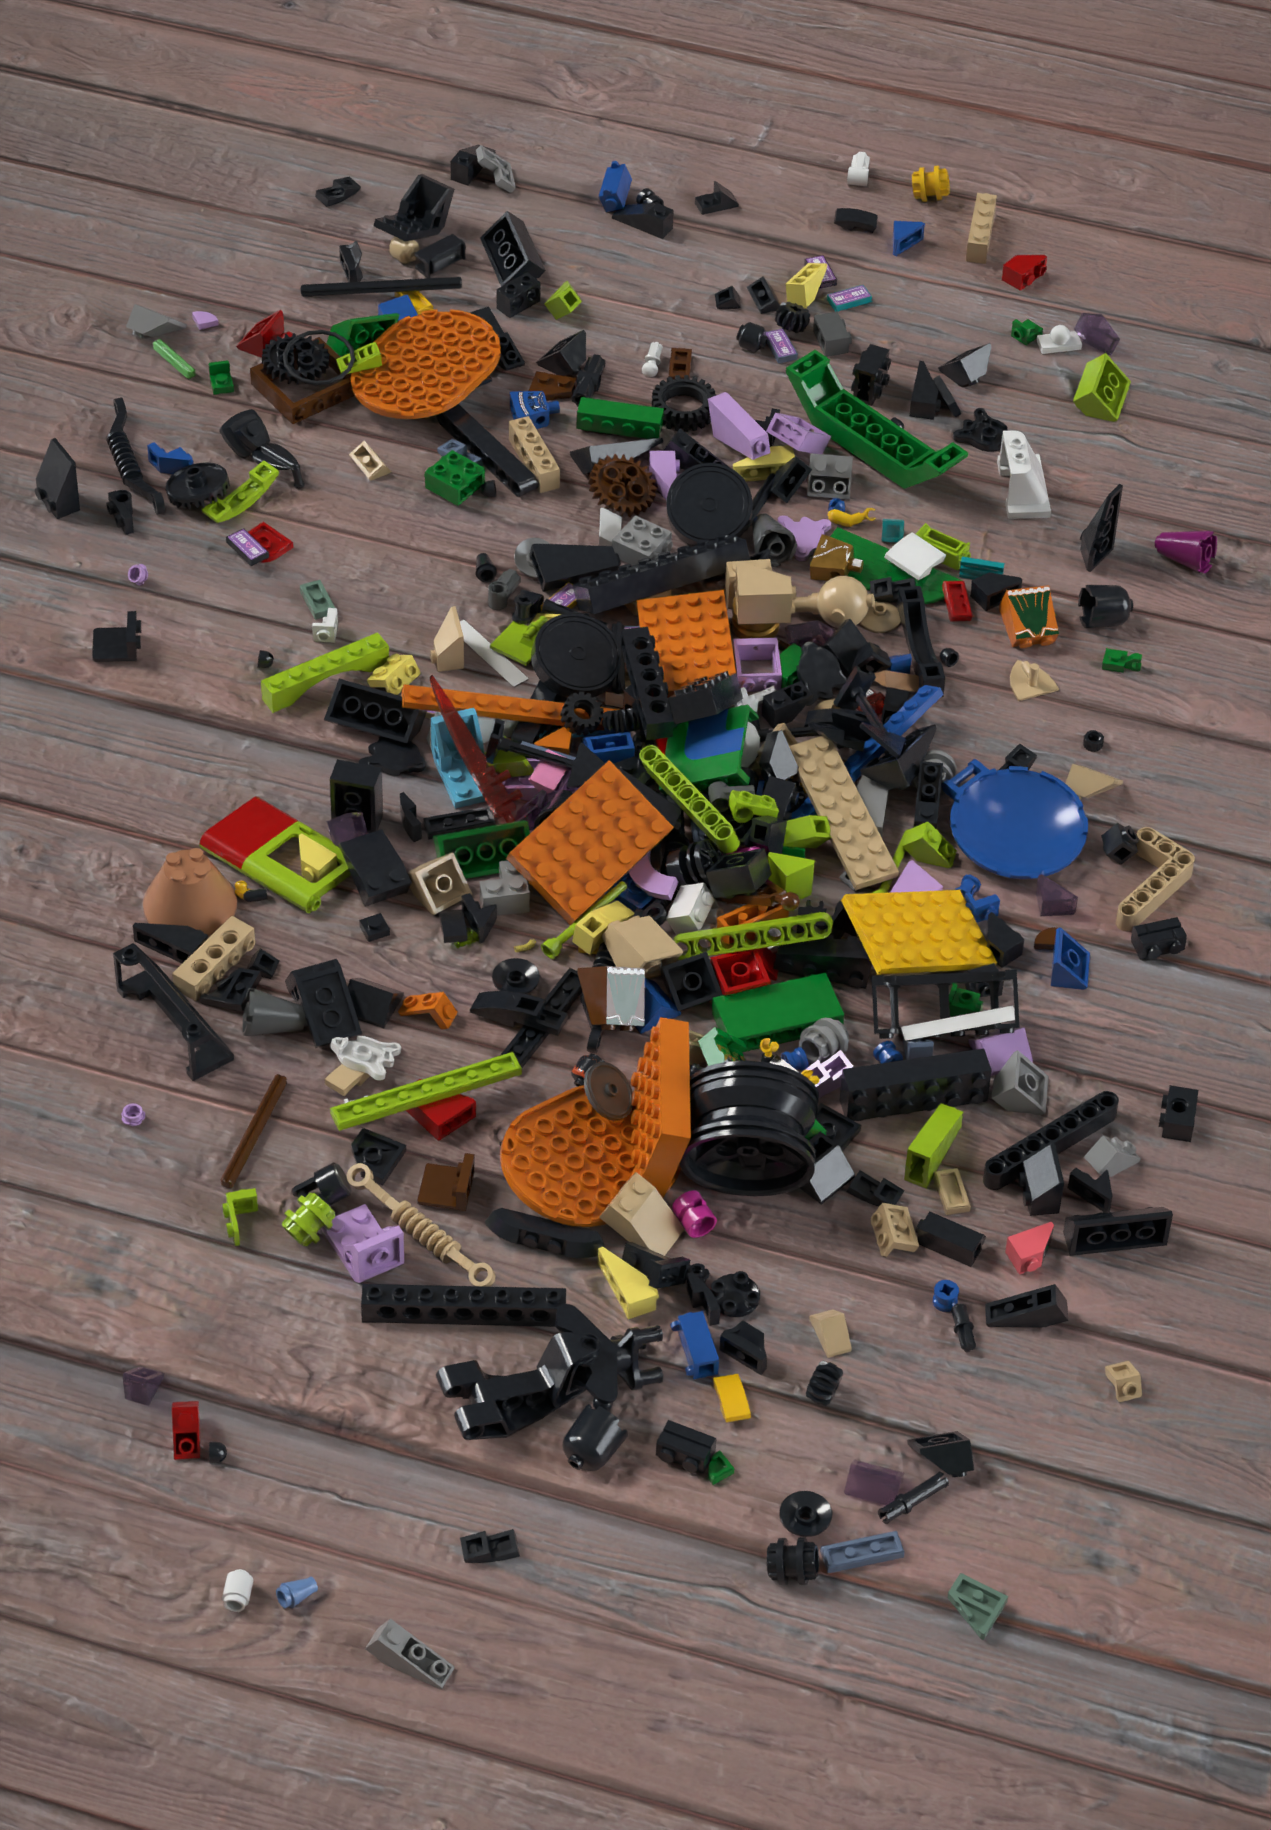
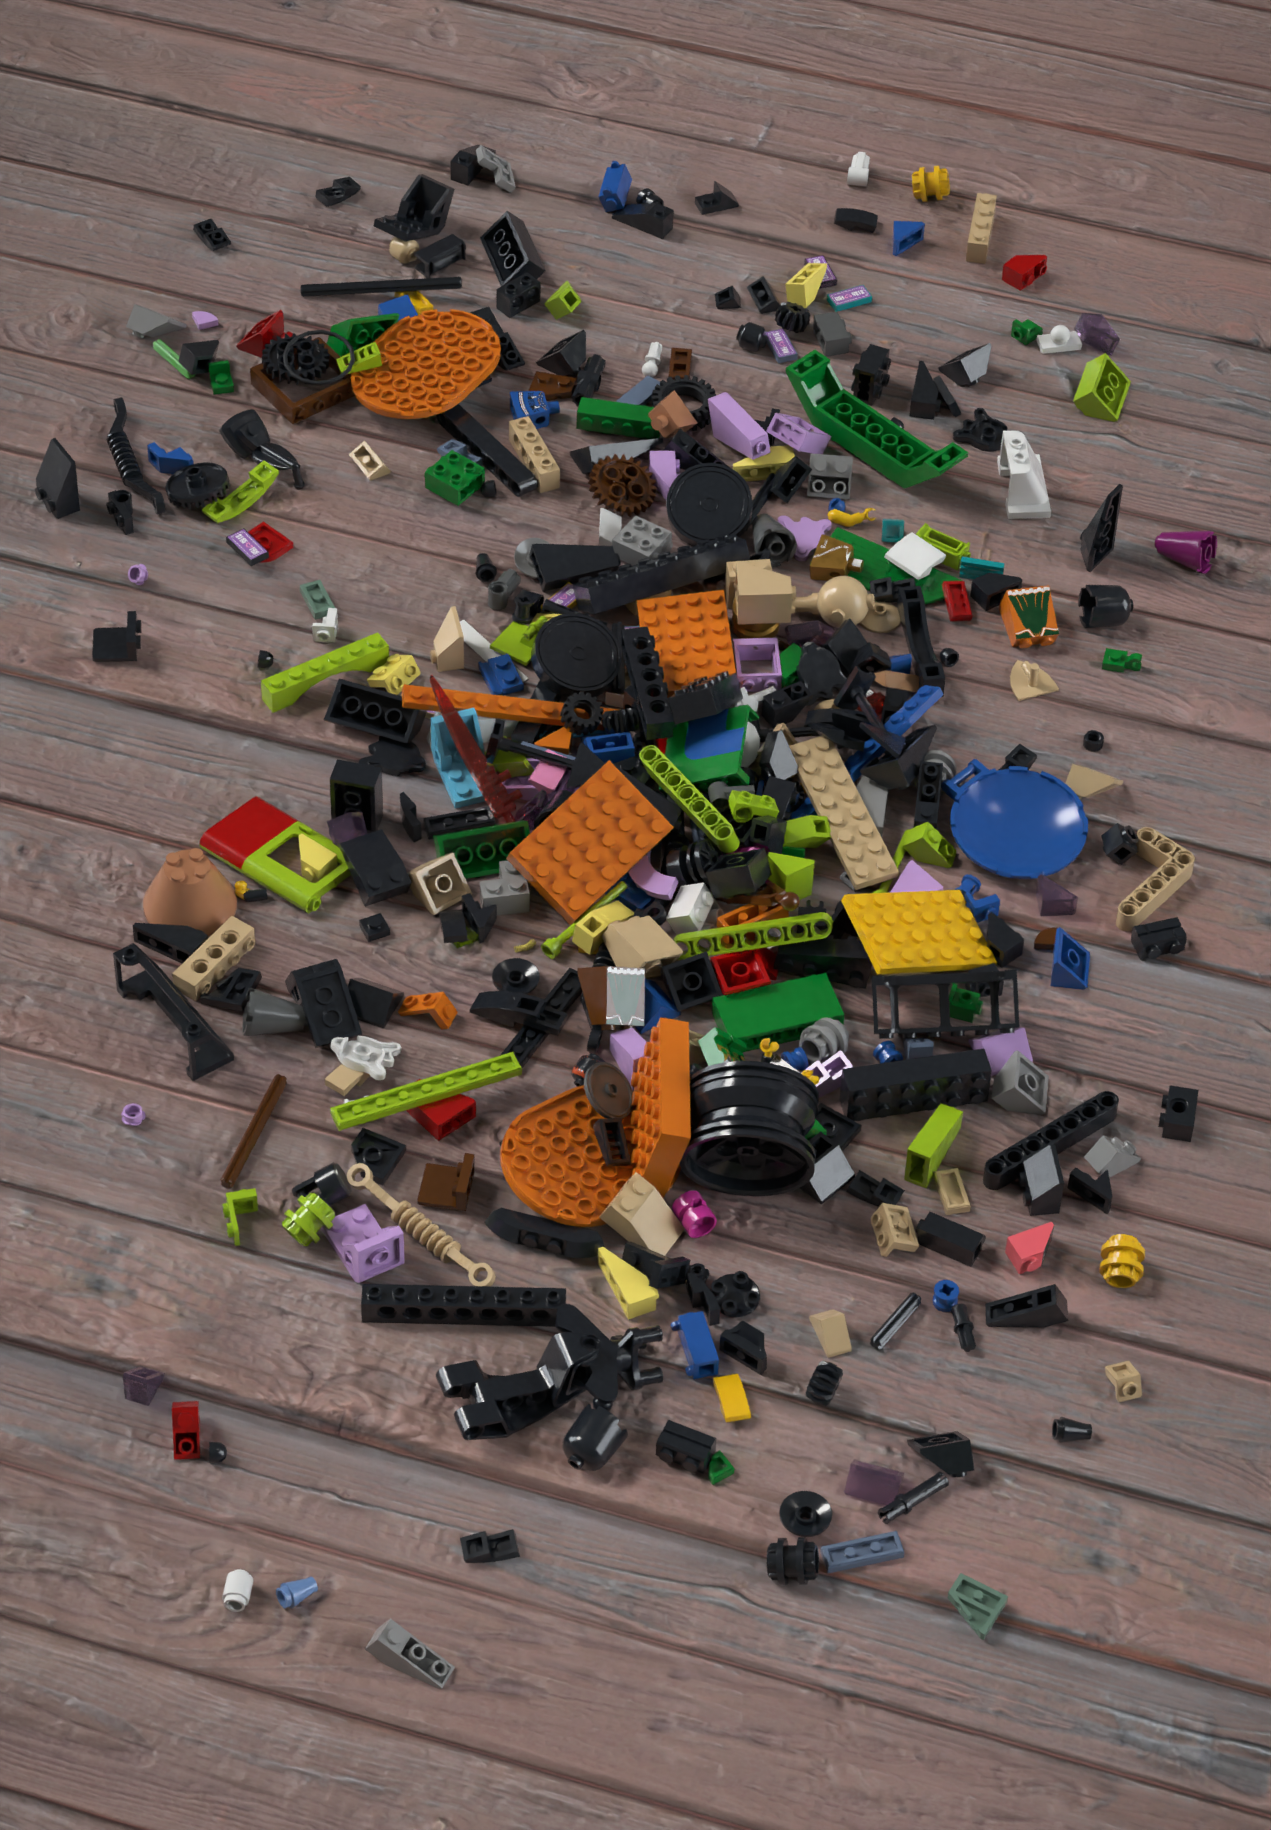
black slope [247,948,280,979] -> none
black slope [339,241,363,282] -> none
white sticker [901,1006,1015,1041] -> none
black slope [1063,1207,1173,1256] -> none
none -> black slope [178,340,219,375]
none -> black slope [193,218,231,251]
none -> blue plate [478,654,524,695]
none -> black slope [593,1118,631,1167]
none -> lavender slope [610,1027,646,1091]
none -> sand blue tile [616,375,660,406]
none -> nougat torso [648,390,697,438]
none -> black axle [870,1292,922,1350]
none -> black cone [1052,1417,1092,1443]
none -> yellow piece [1099,1234,1145,1288]

